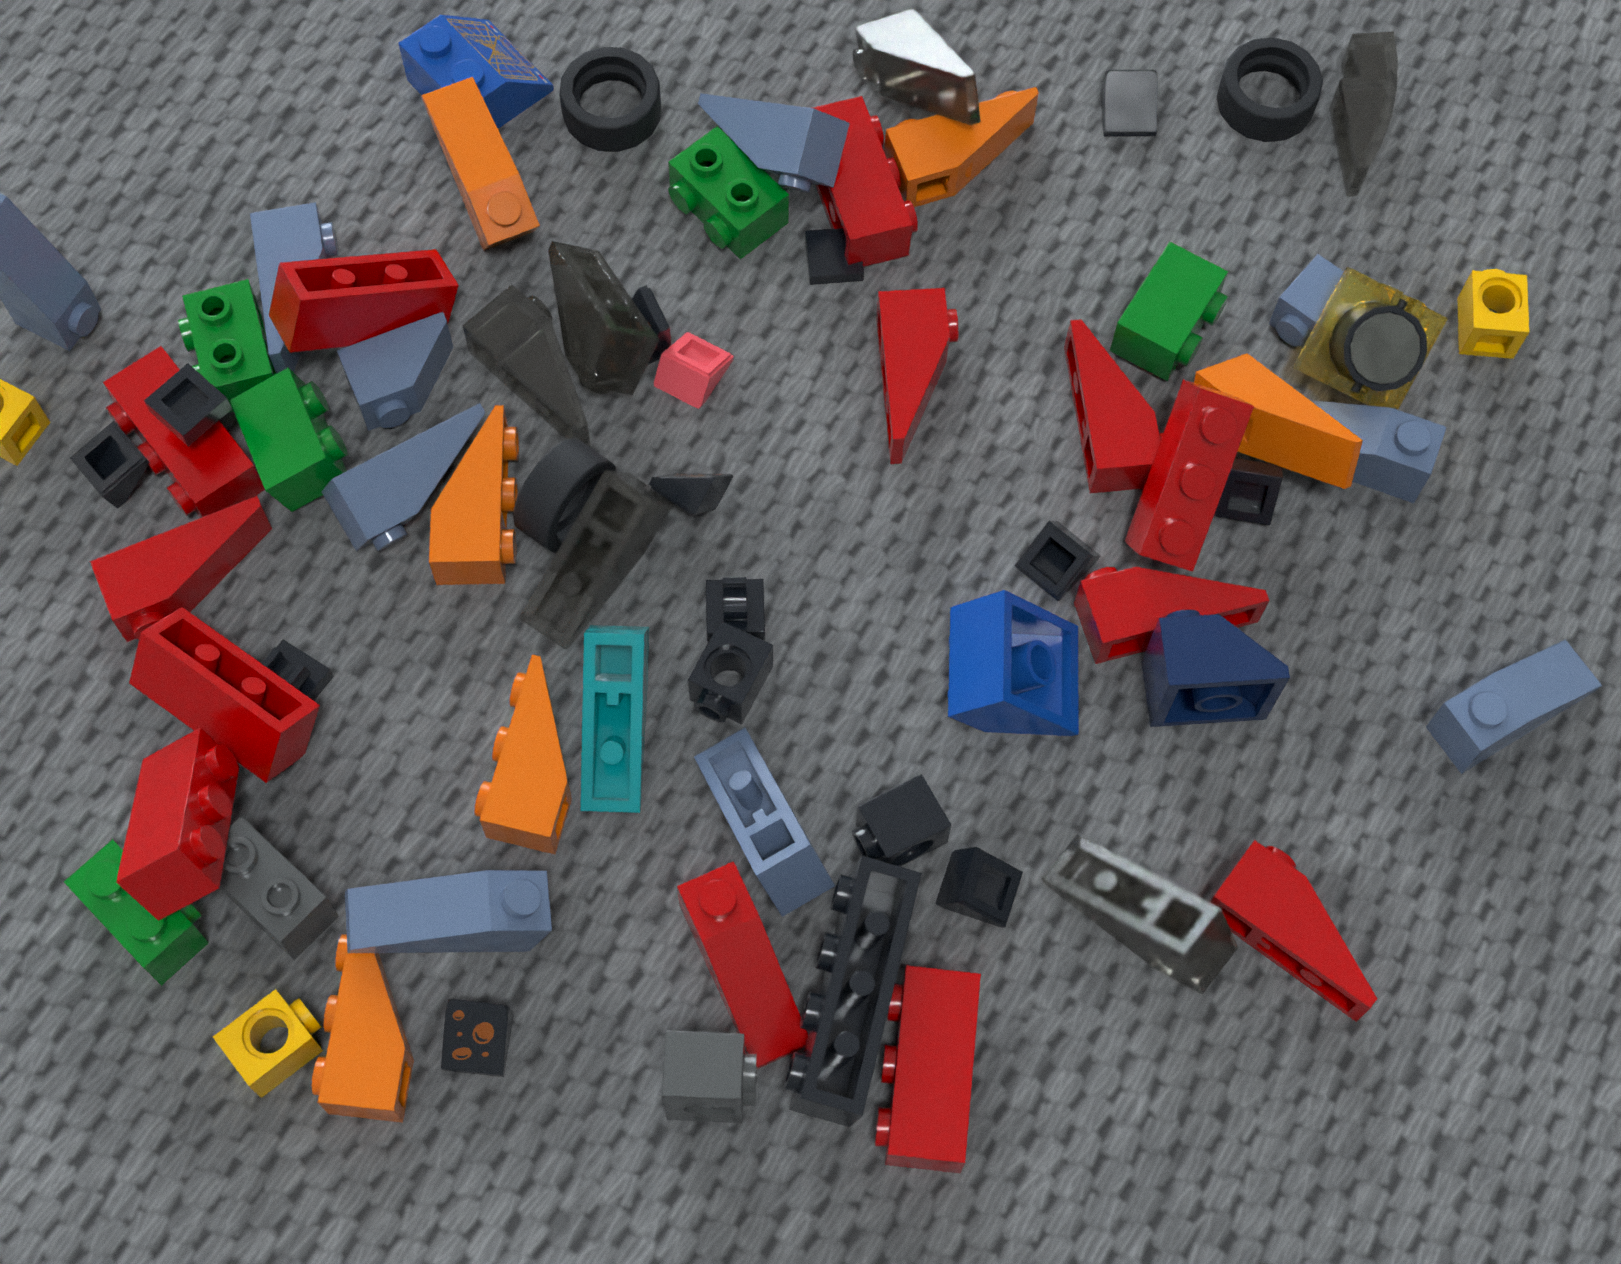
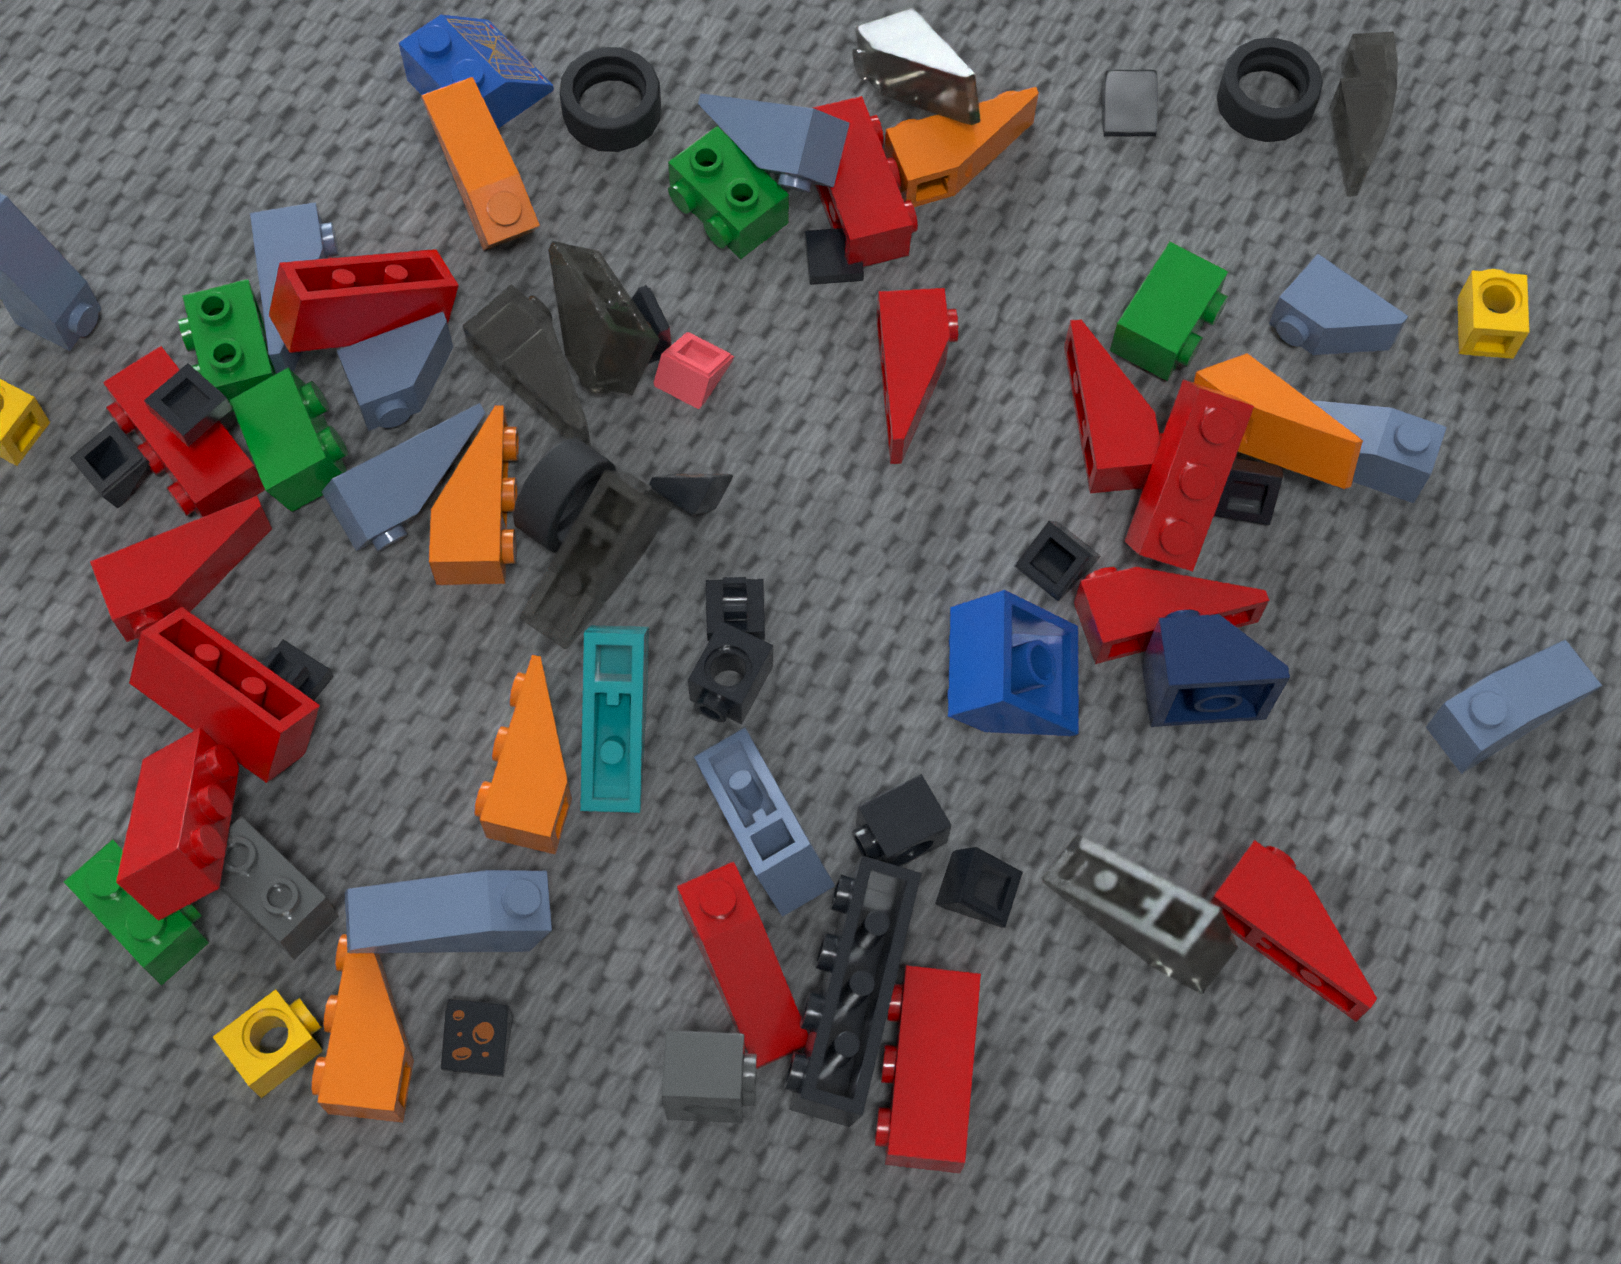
piece [1292,267,1448,410] -> none

